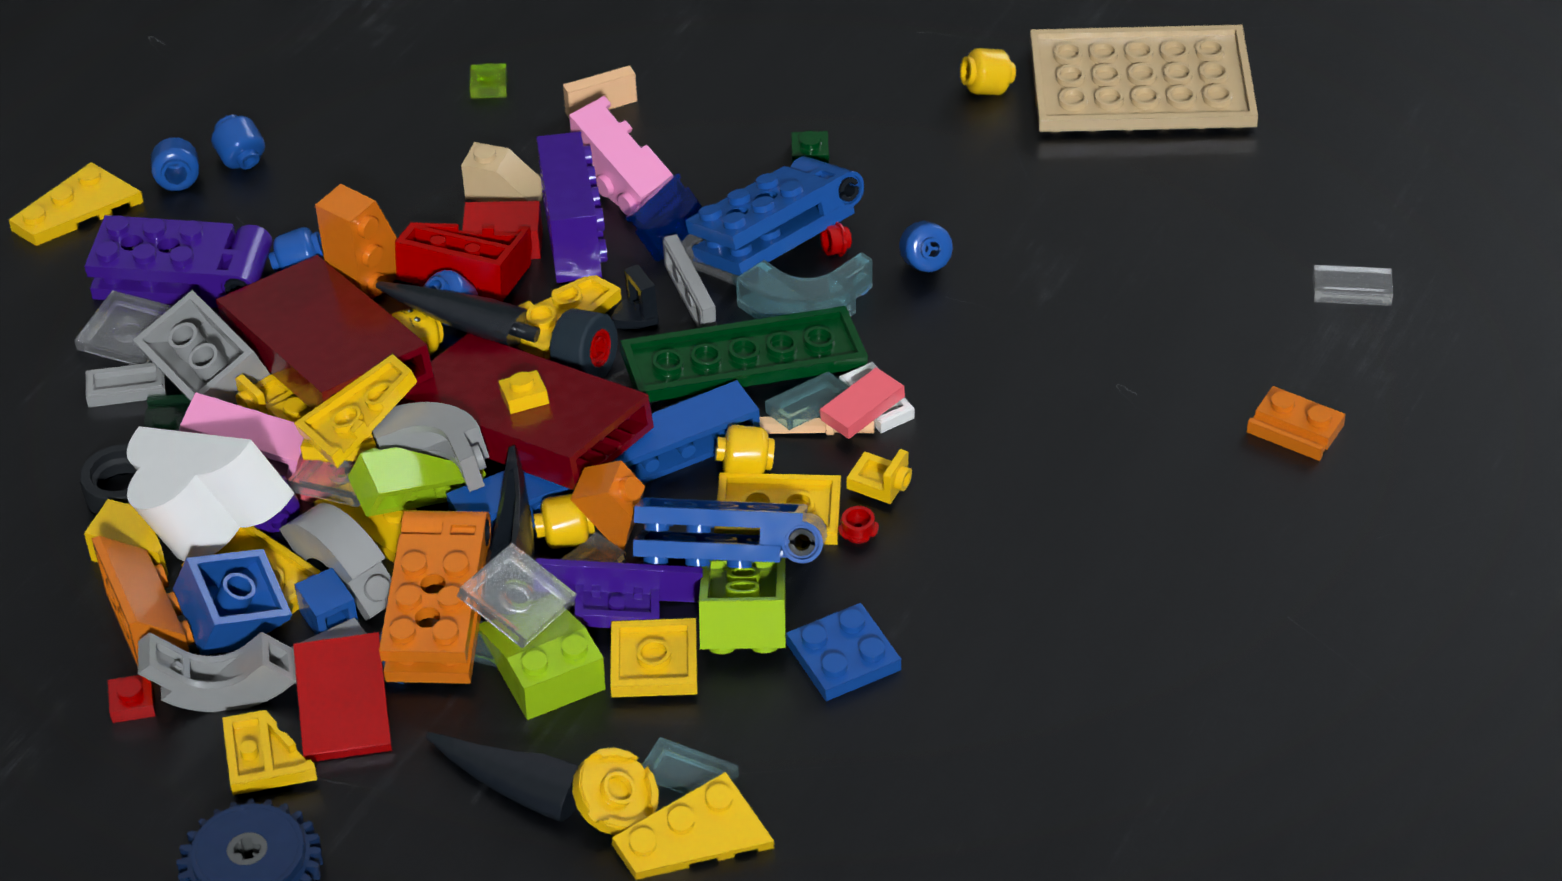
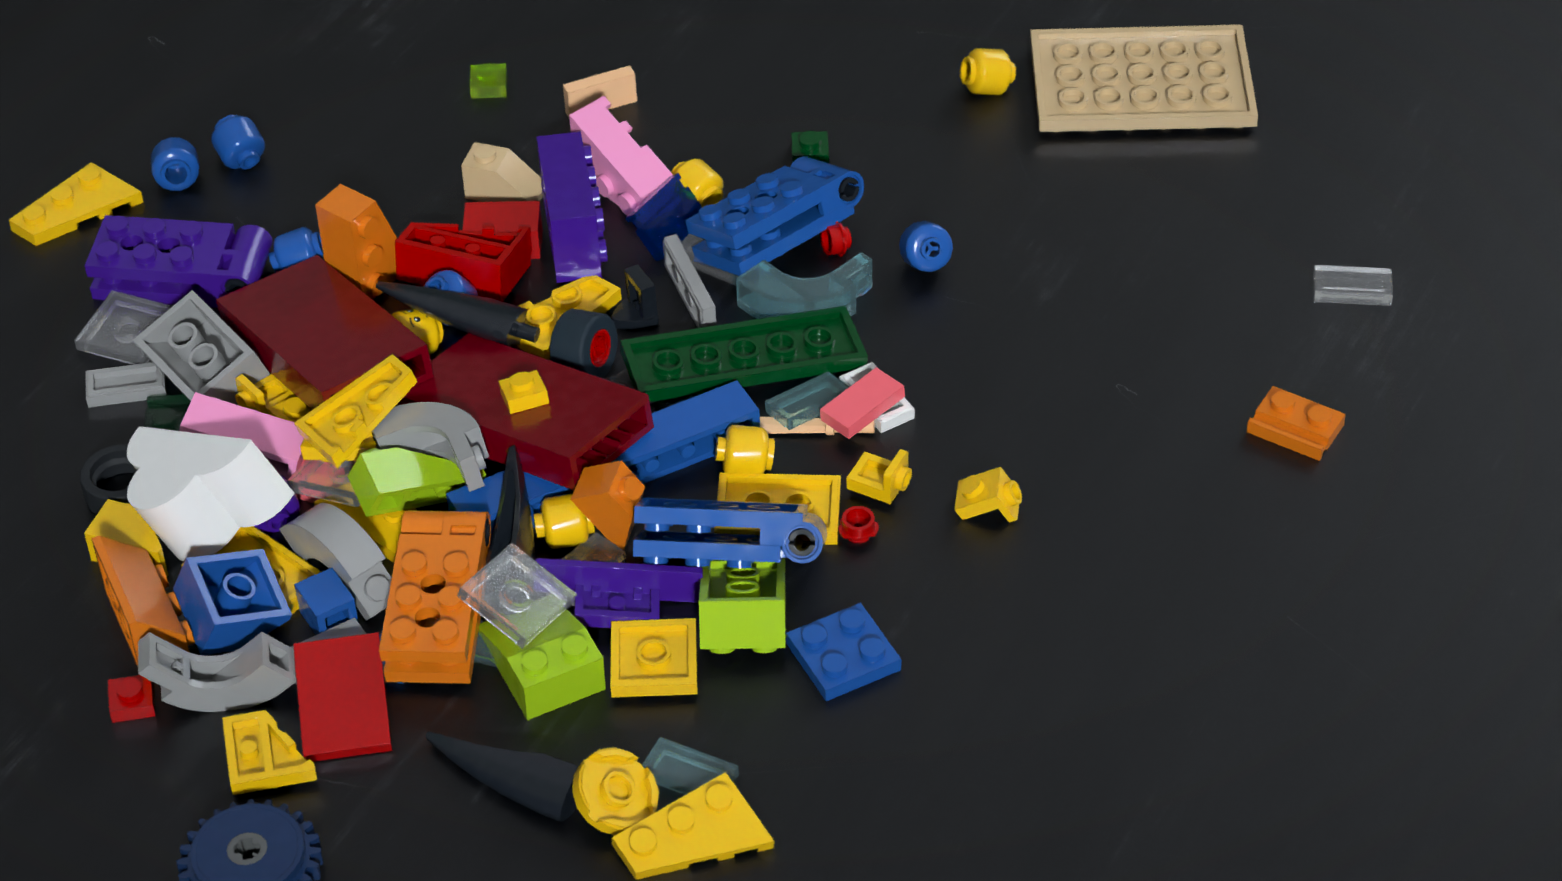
none -> yellow head [671,159,723,213]
none -> yellow bracket [954,467,1022,523]

